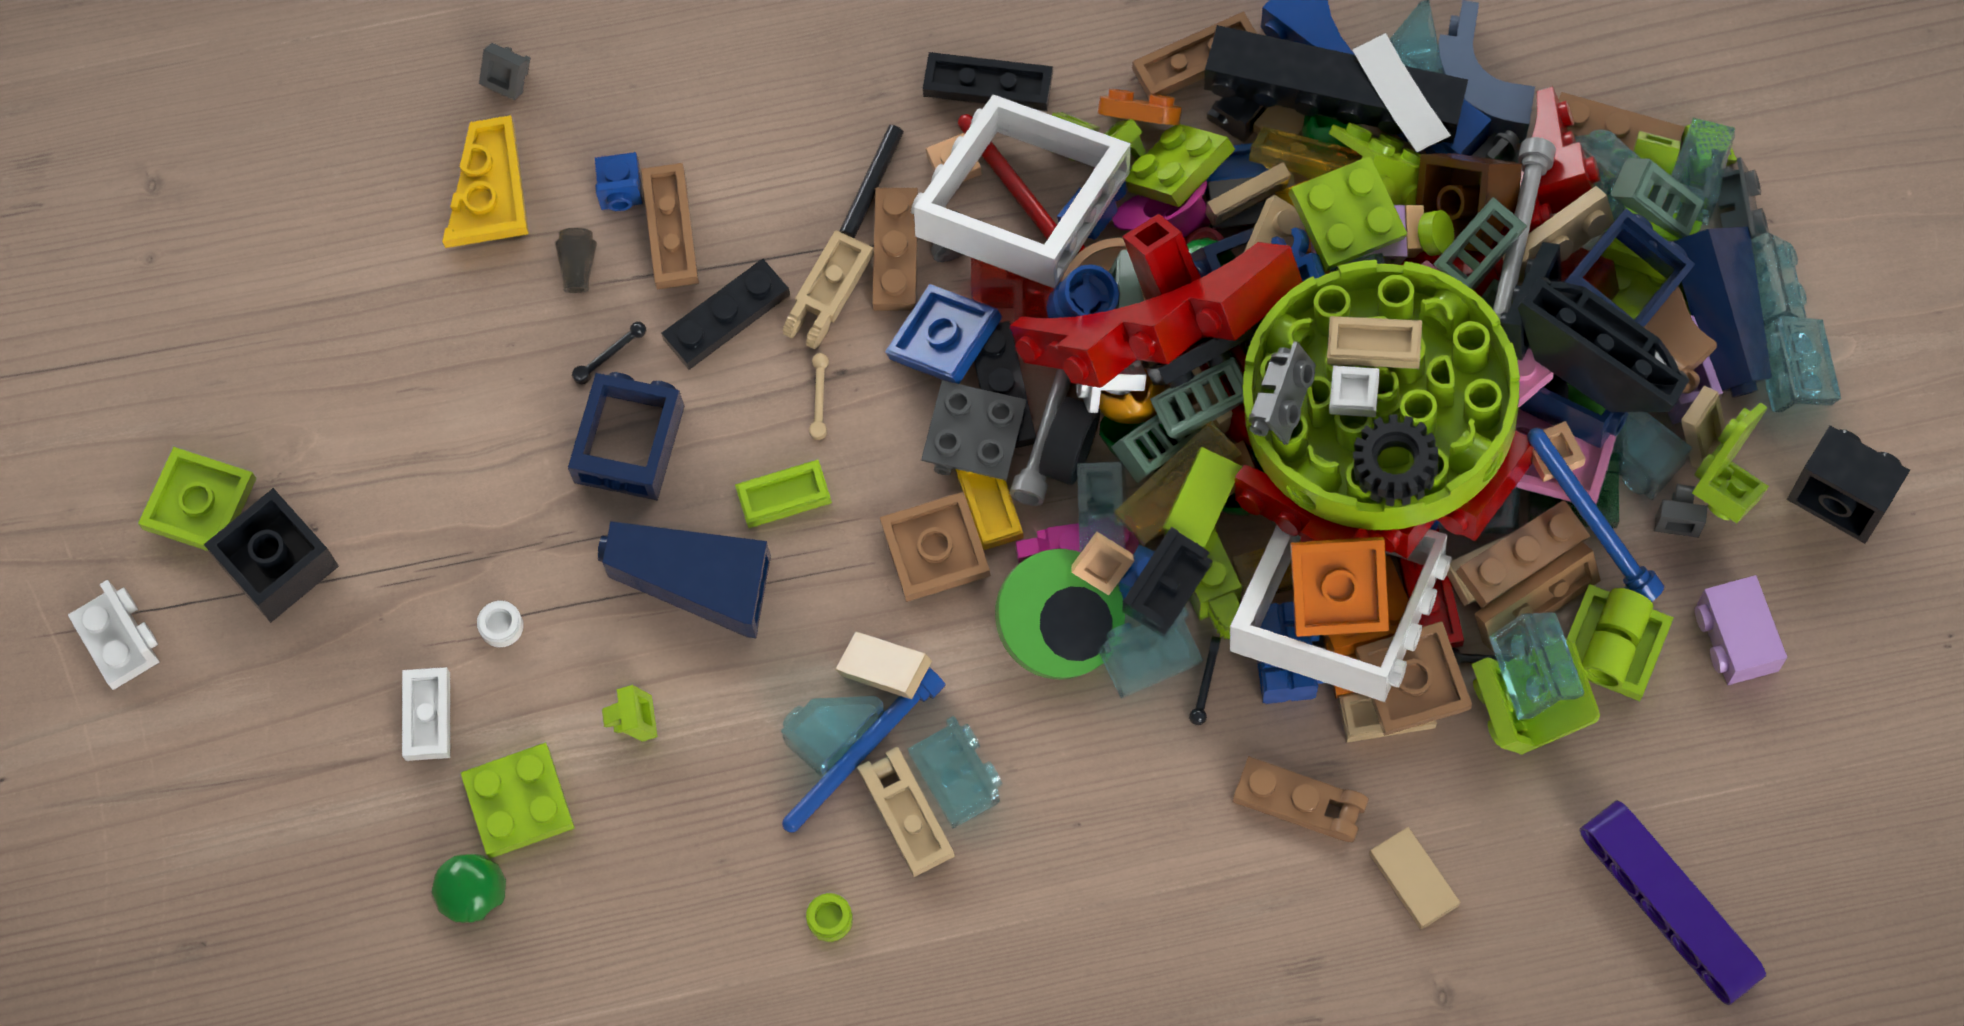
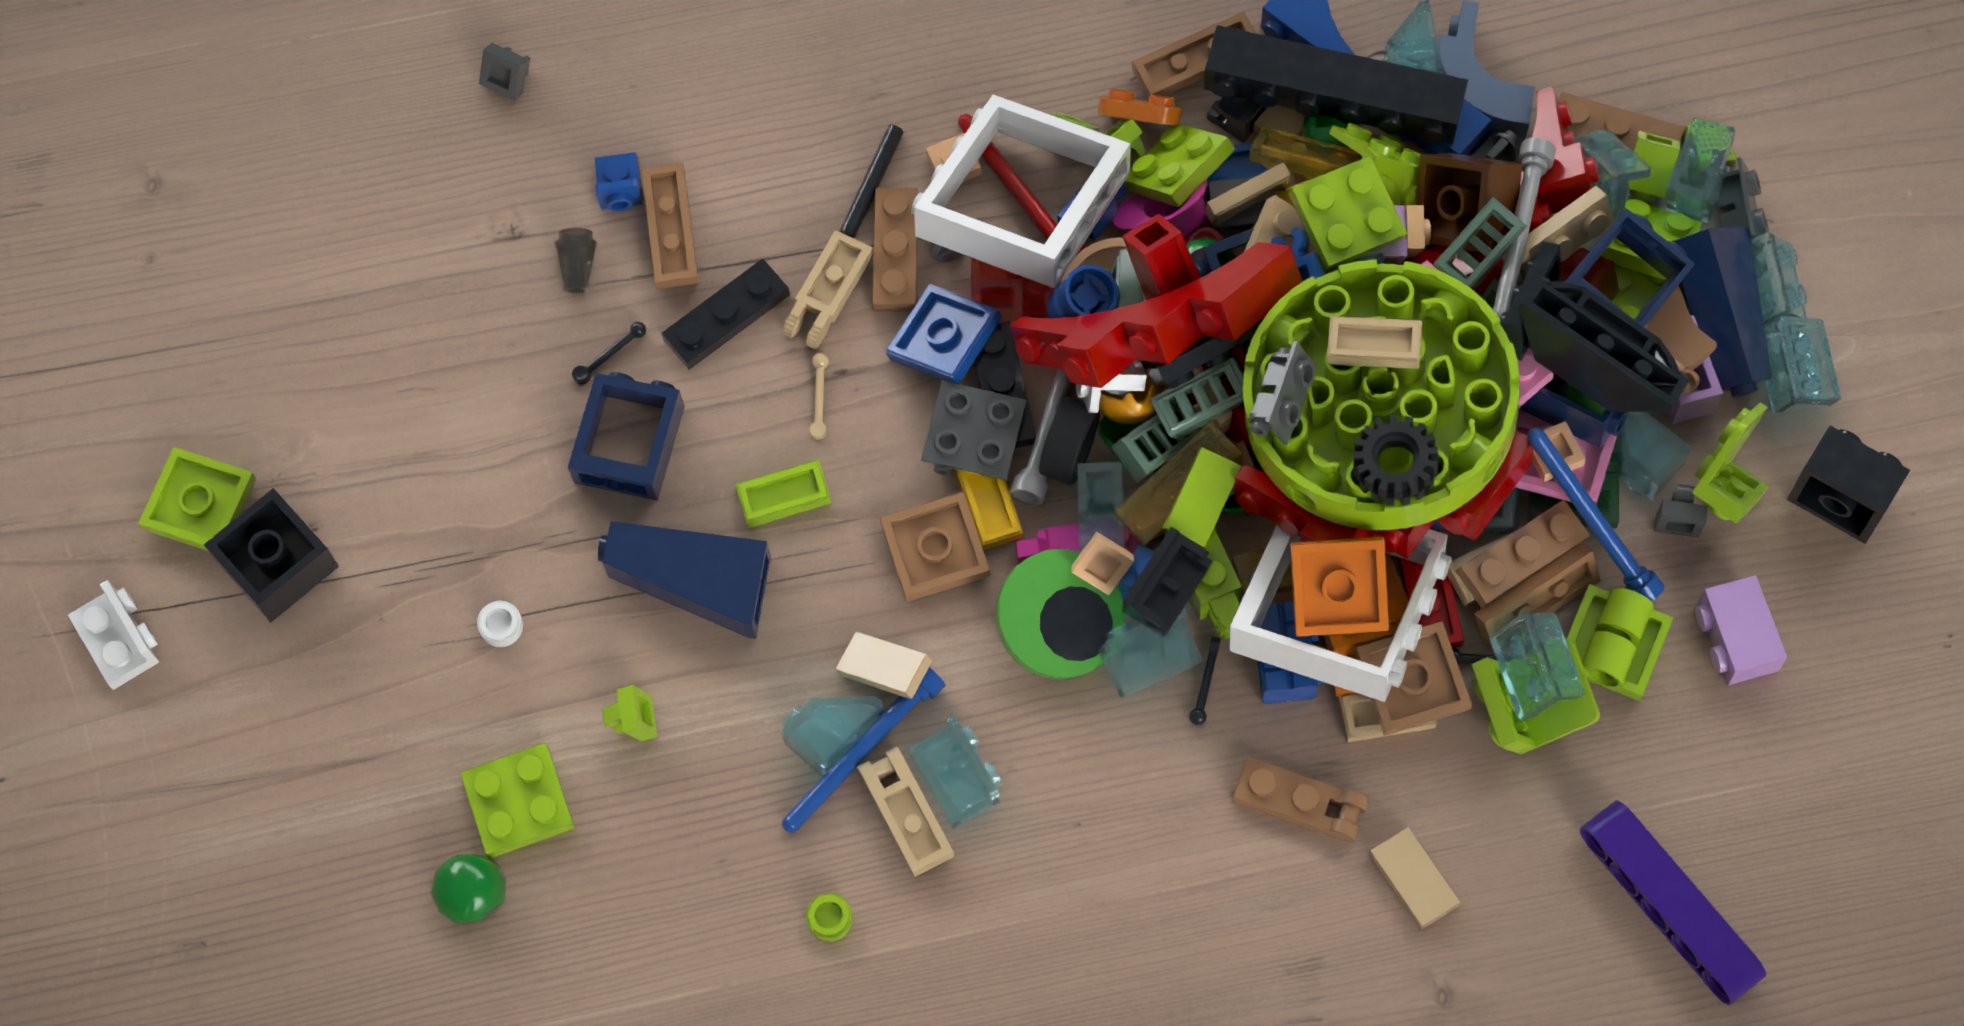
white plate [402,667,450,761] -> none
yellow wing [442,115,529,248] -> none
black plate [923,52,1053,111] -> none
white tile [1329,366,1379,417] -> none
white sticker [1352,33,1451,152] -> none
lime tile [1418,210,1454,256] -> none
sand green slope [1611,158,1704,239] -> none
tan tile [1681,386,1725,468] -> none

